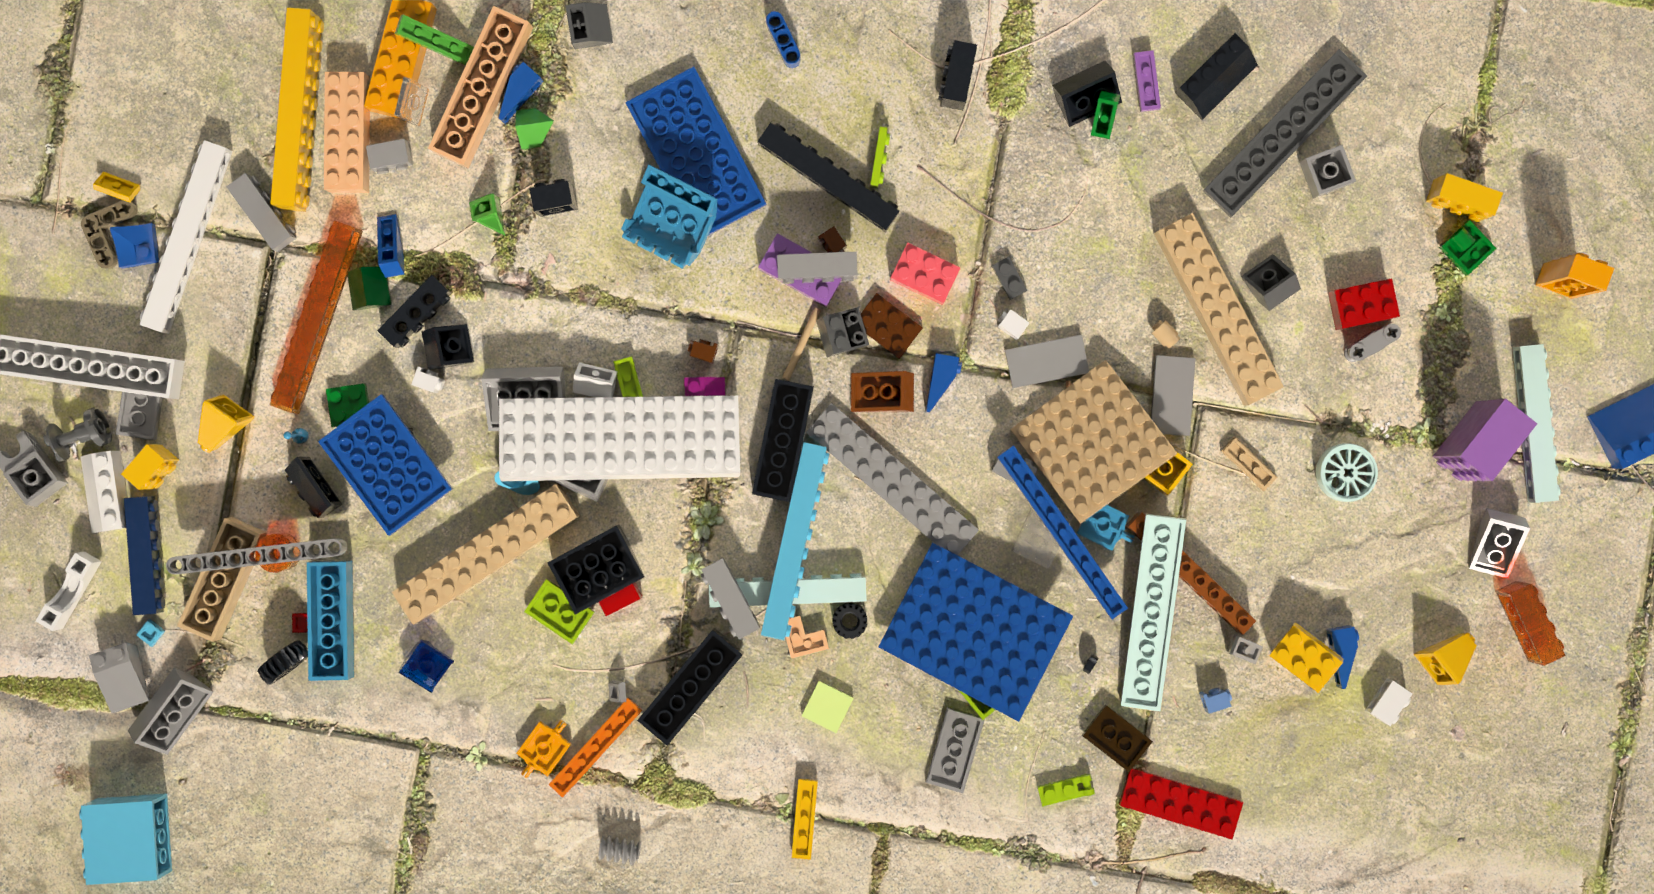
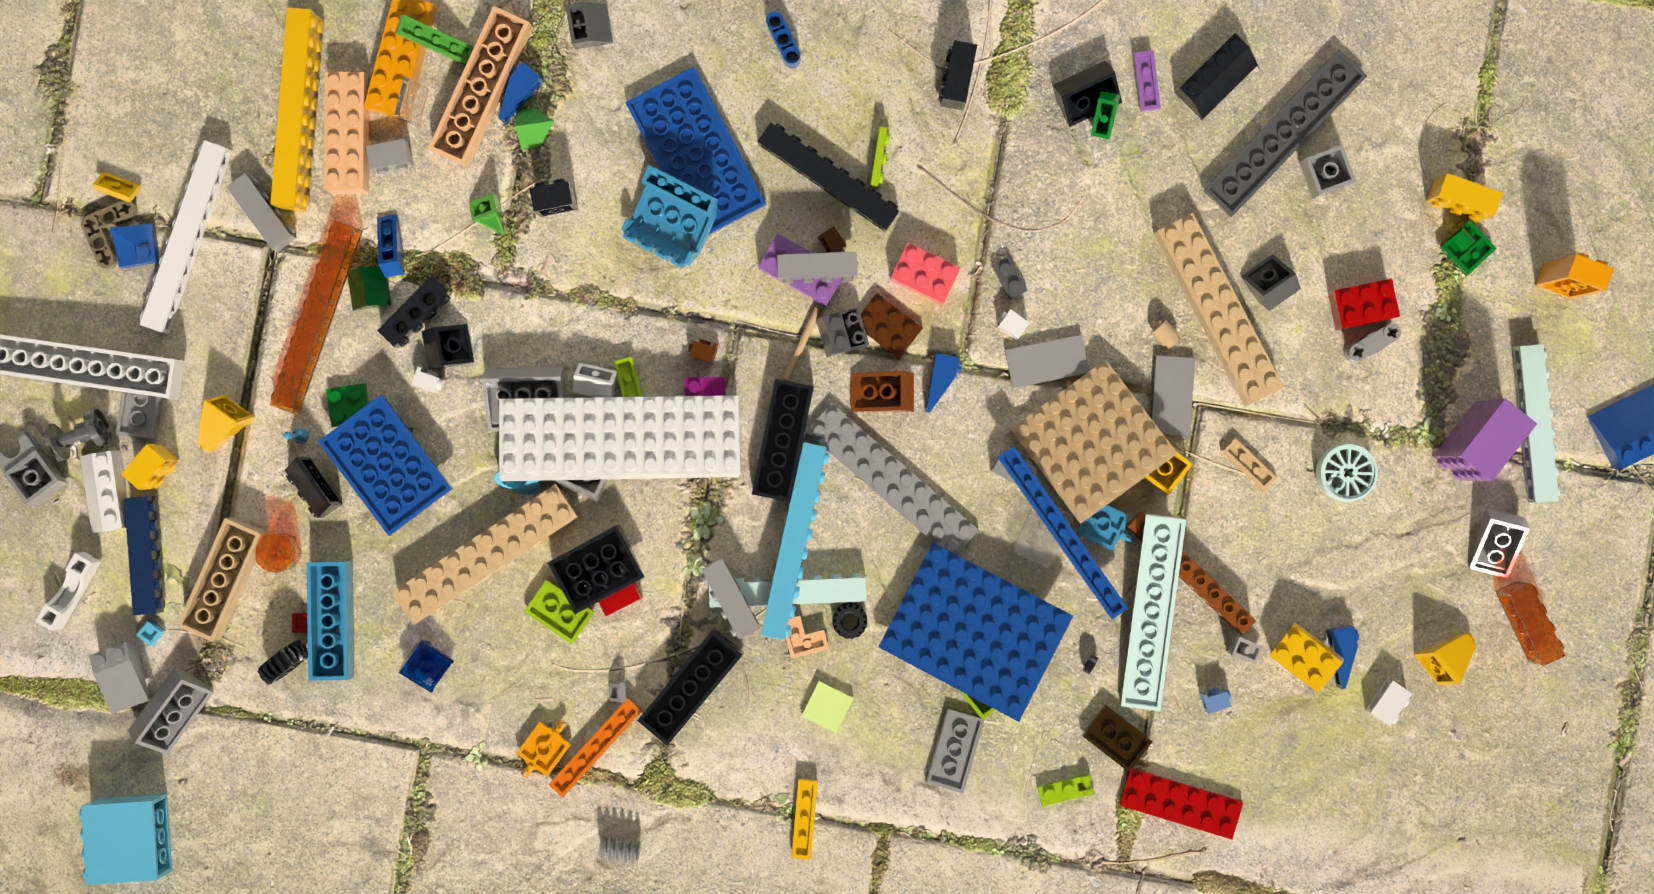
light grey beam [166,538,347,574] -> none

